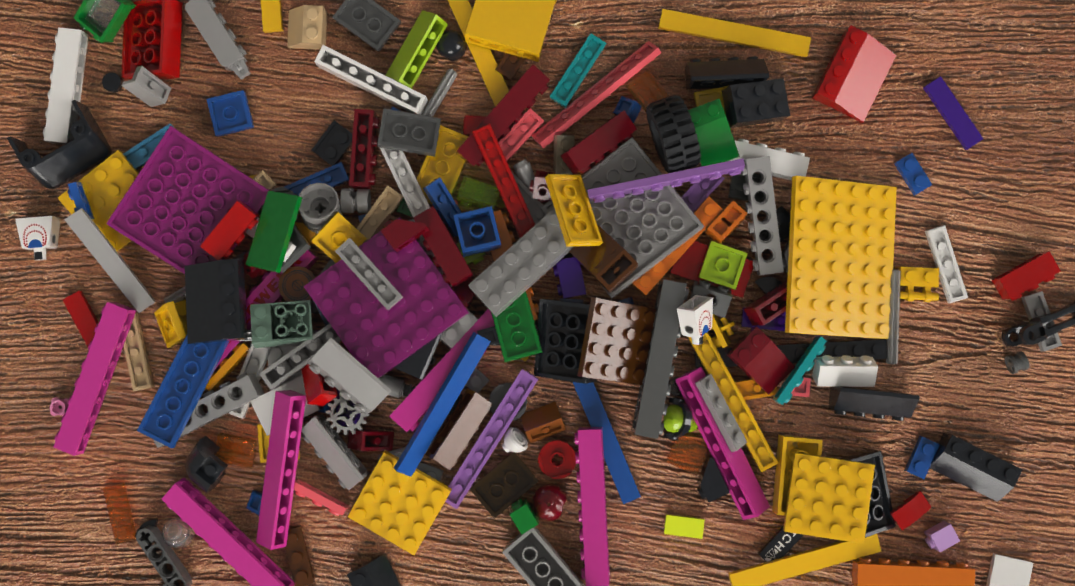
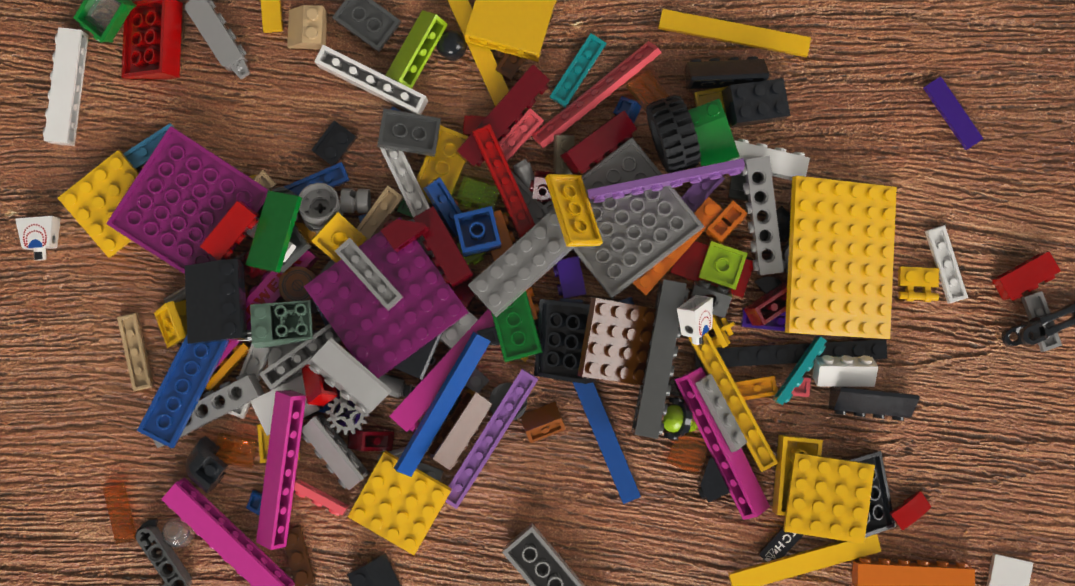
black windscreen [7,100,112,189] -> none
bright pink plate [50,397,69,417] -> none
dark pink brick [53,302,137,456] -> none
red tile [62,290,99,347] -> none
light grey tile [64,208,156,313] -> none
blue plate [68,182,94,220] -> none
black tile [102,72,123,93] -> none
light grey panel [121,66,172,107] -> none
blue plate [206,90,254,137] -> none
dark red brick [349,109,380,190] -> none
light grey axle [408,68,457,153] -> none
dark brown plate [470,452,539,519] -> none
white brick [502,427,528,453] -> none
green brick [509,498,539,535] -> none
dark red piece [532,484,567,521] -> none
red plate [538,440,576,479] -> none
reddish brown slope [569,225,638,293] -> none
dark pink brick [575,427,610,586] -> none
neon yellow tile [663,514,705,539] -> none
dark red slope [726,327,795,395] -> none
slope [812,25,896,123] -> none
light grey axle [886,270,901,364] -> none
blue plate [894,153,932,195] -> none
blue plate [904,436,940,479] -> none
lavender brick [924,521,960,552] -> none
black slope [930,433,1022,502] -> none
dark grey wheel [1005,351,1030,374] -> none

